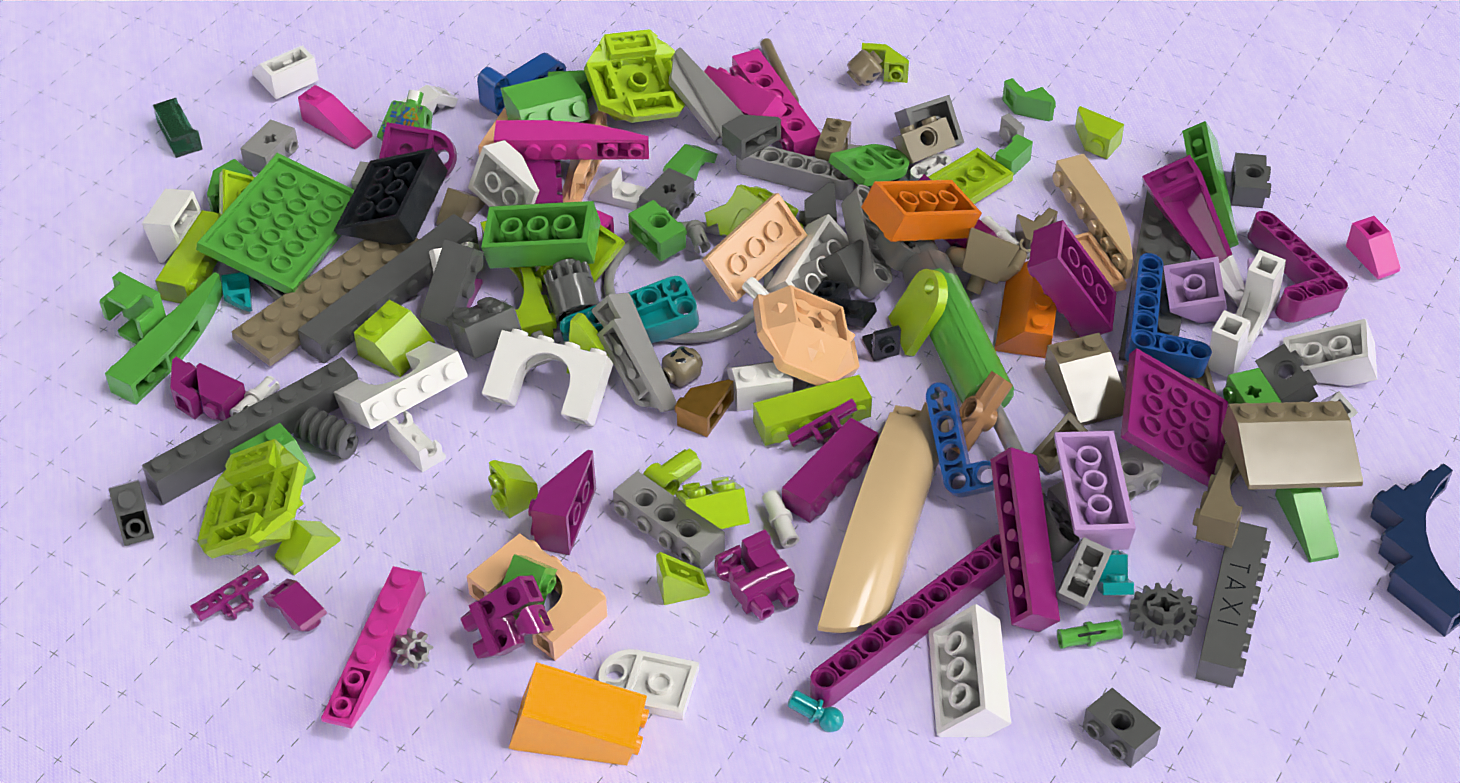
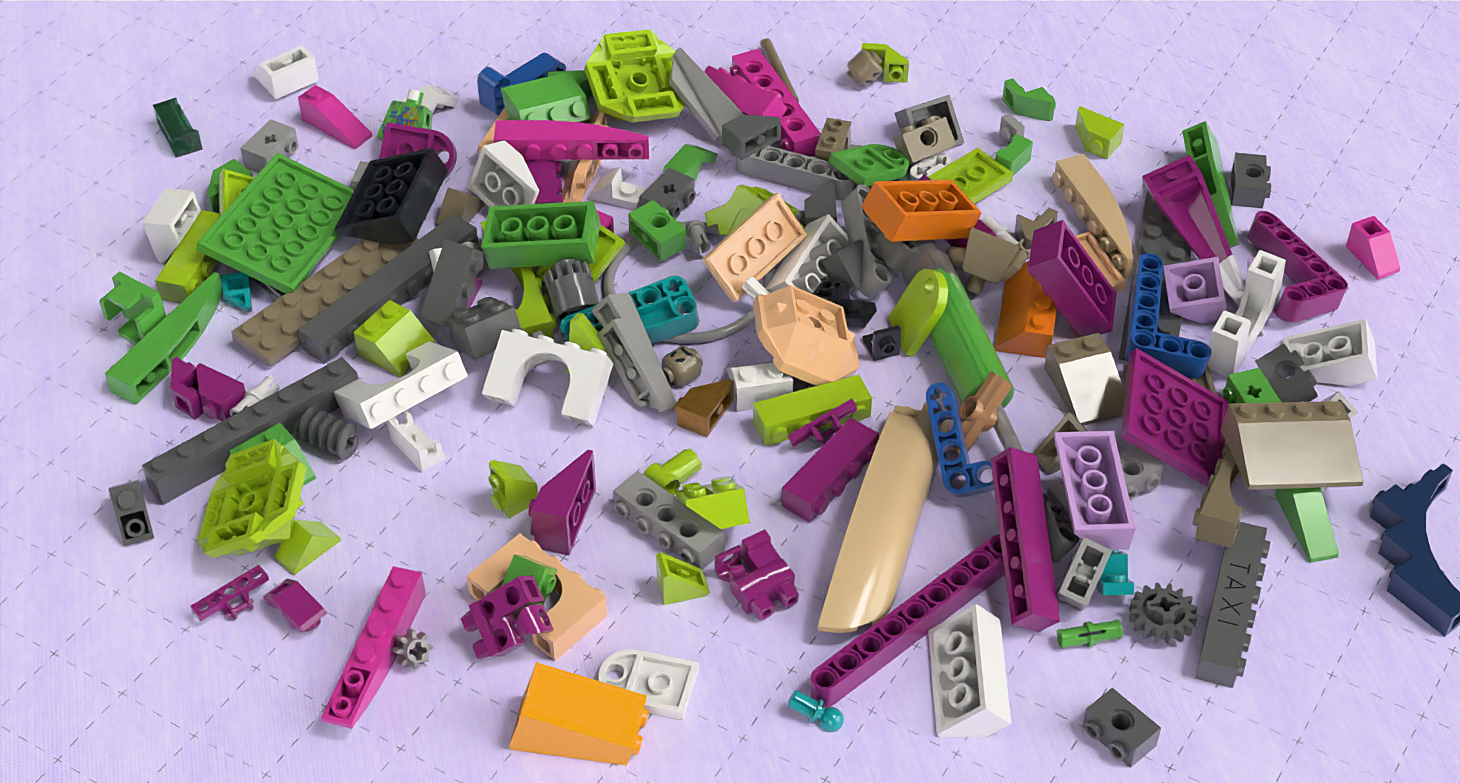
white pin [762,490,800,548] -> none

